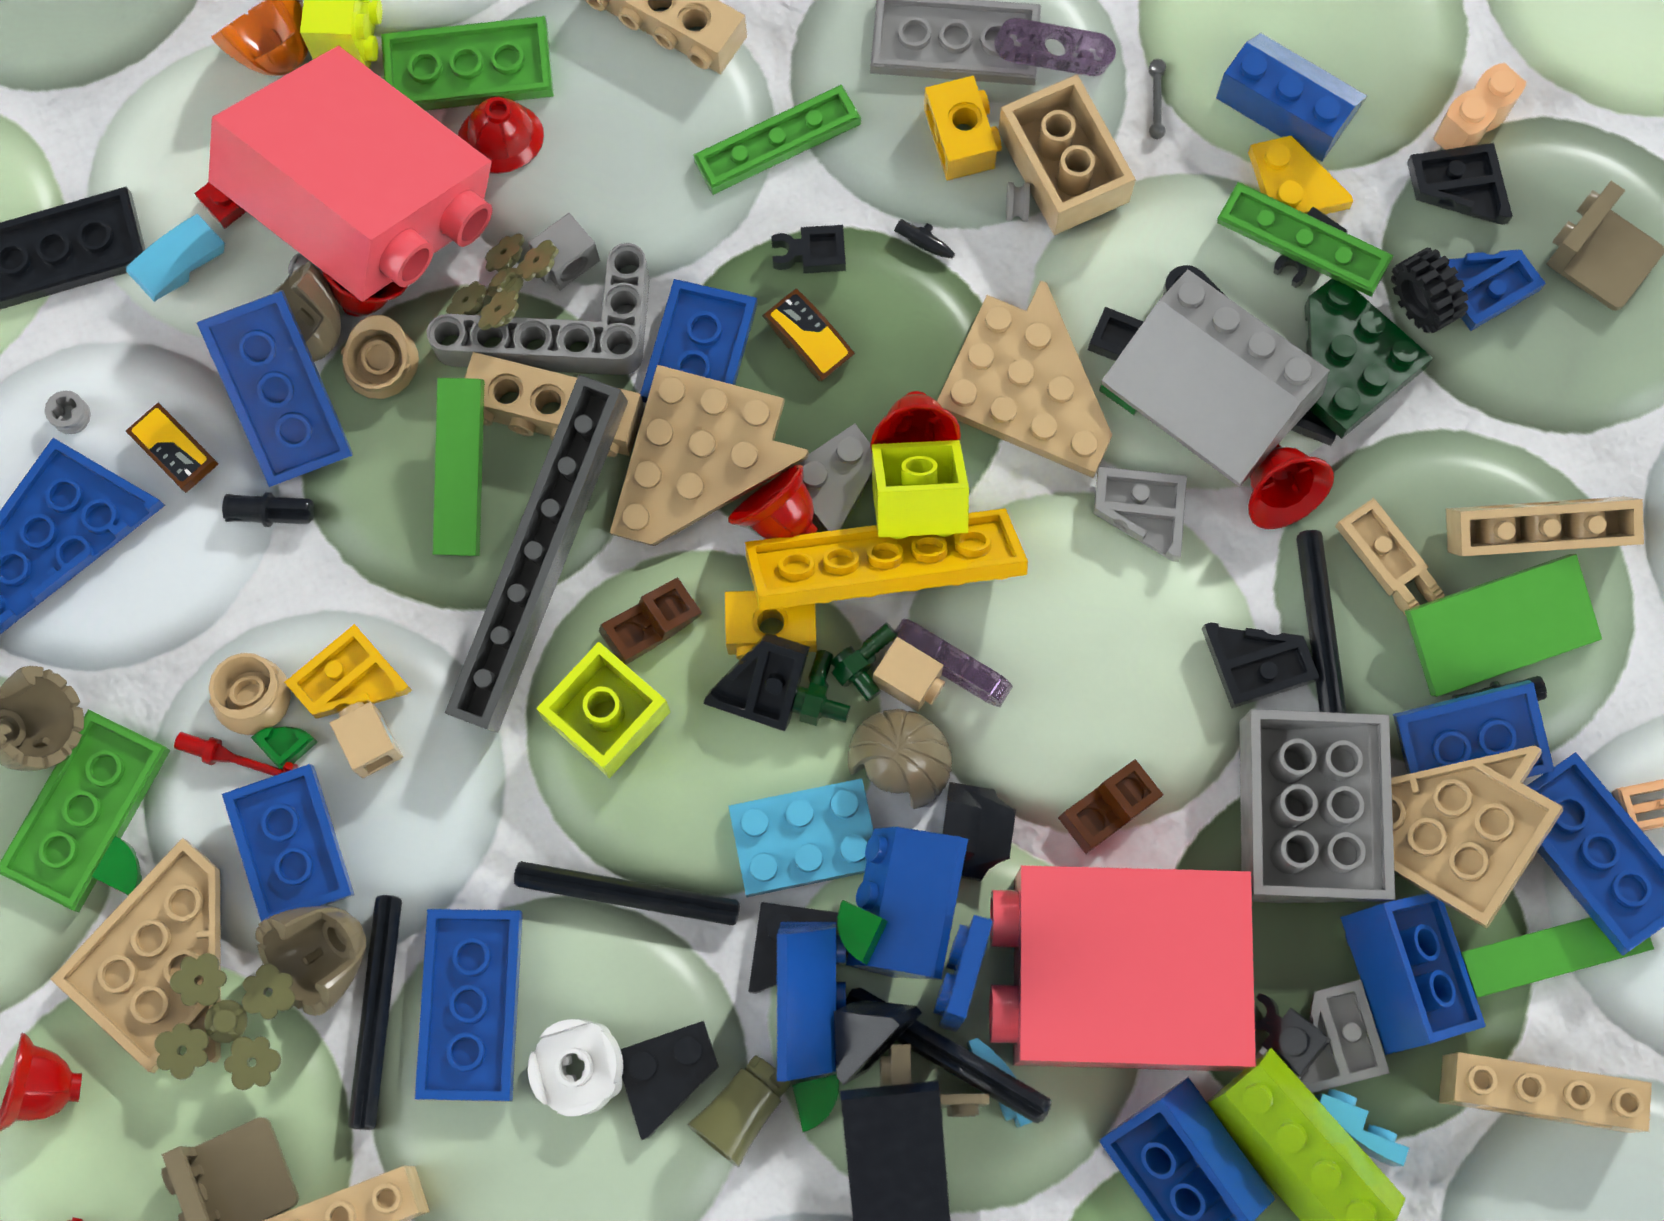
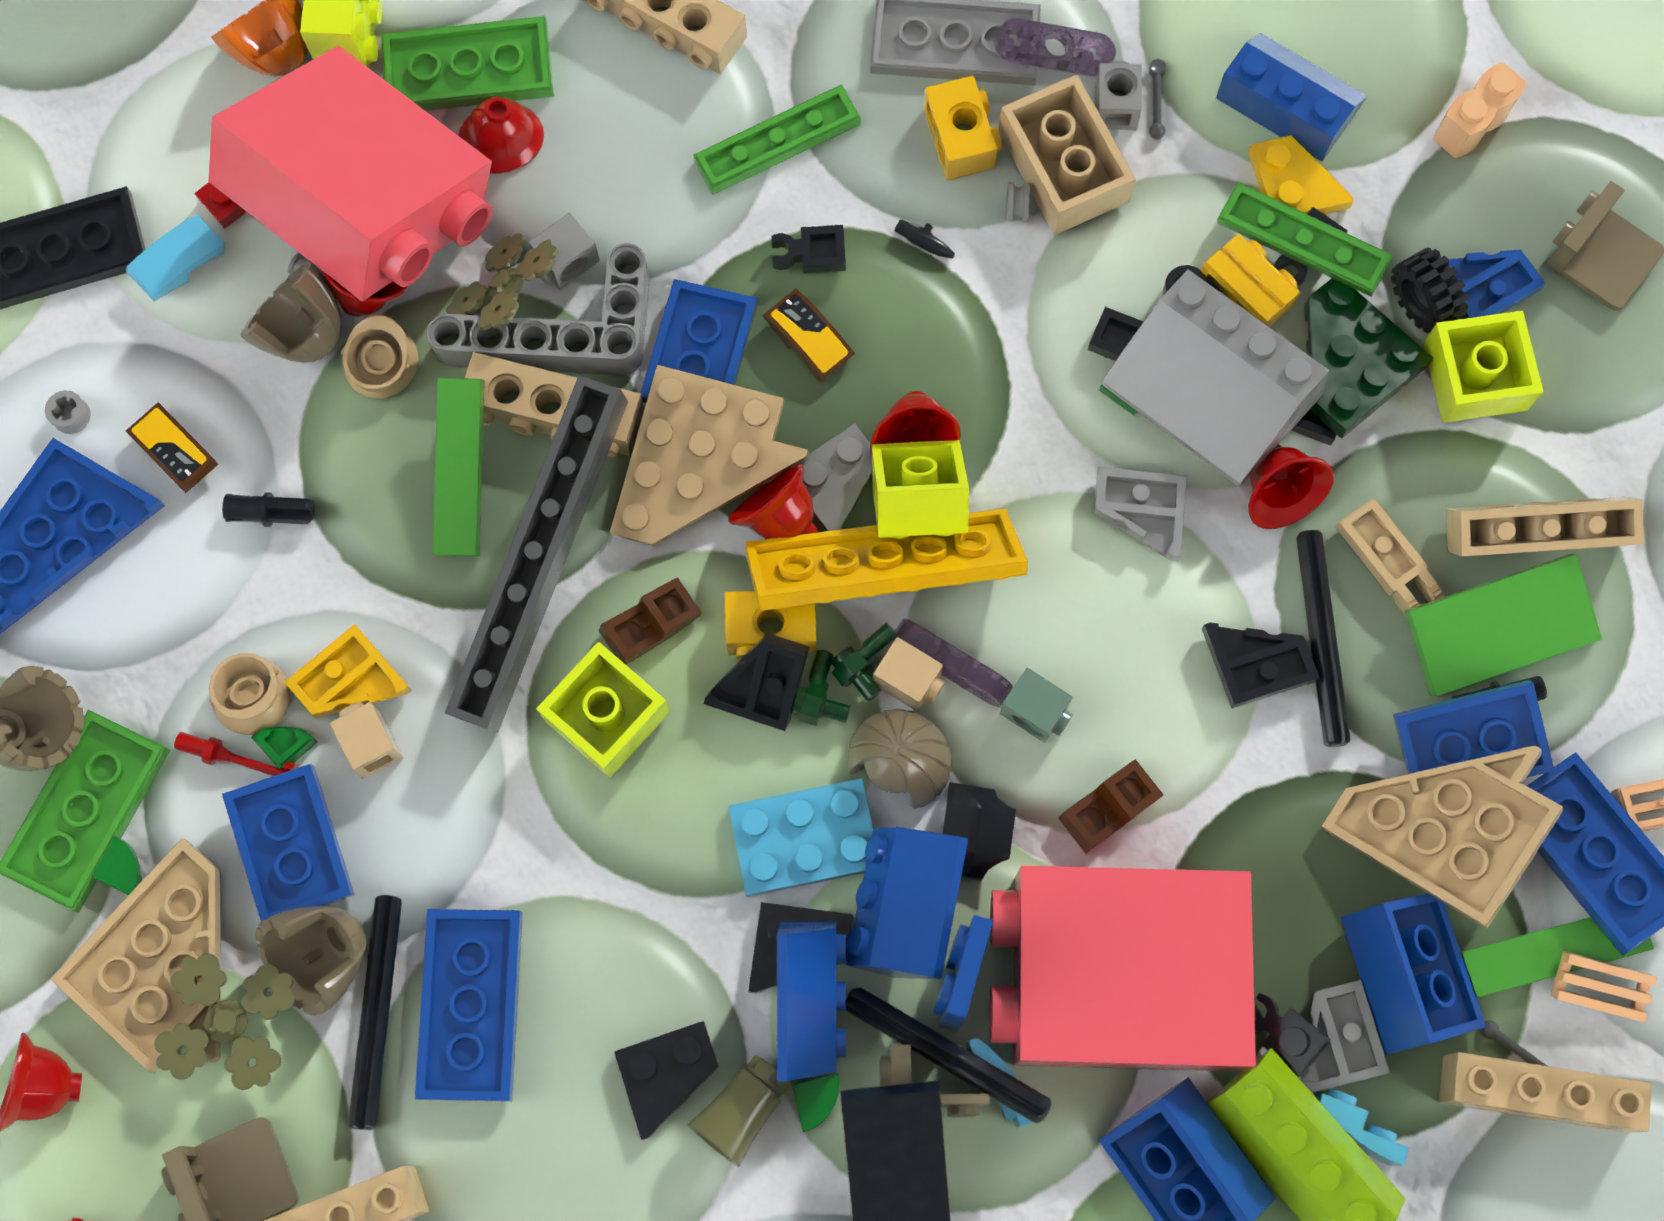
blue plate [197,290,353,487] -> none
black axle [514,861,740,925] -> none
white plate [528,1019,623,1116] -> none
black slope [834,999,922,1085] -> none
green tile [838,900,888,965] -> none
tan wing [937,281,1112,478] -> none
light grey slope [1239,709,1395,903] -> none
black wing [1407,143,1513,225] -> none
none -> sand green brick [999,667,1074,743]
none -> light grey brick [1095,61,1142,130]
none -> yellow brick [1201,234,1301,328]
none -> neon yellow brick [1423,311,1544,423]
none -> dark grey hinge [1480,1020,1547,1066]
none -> light nougat tile [1550,951,1658,1023]

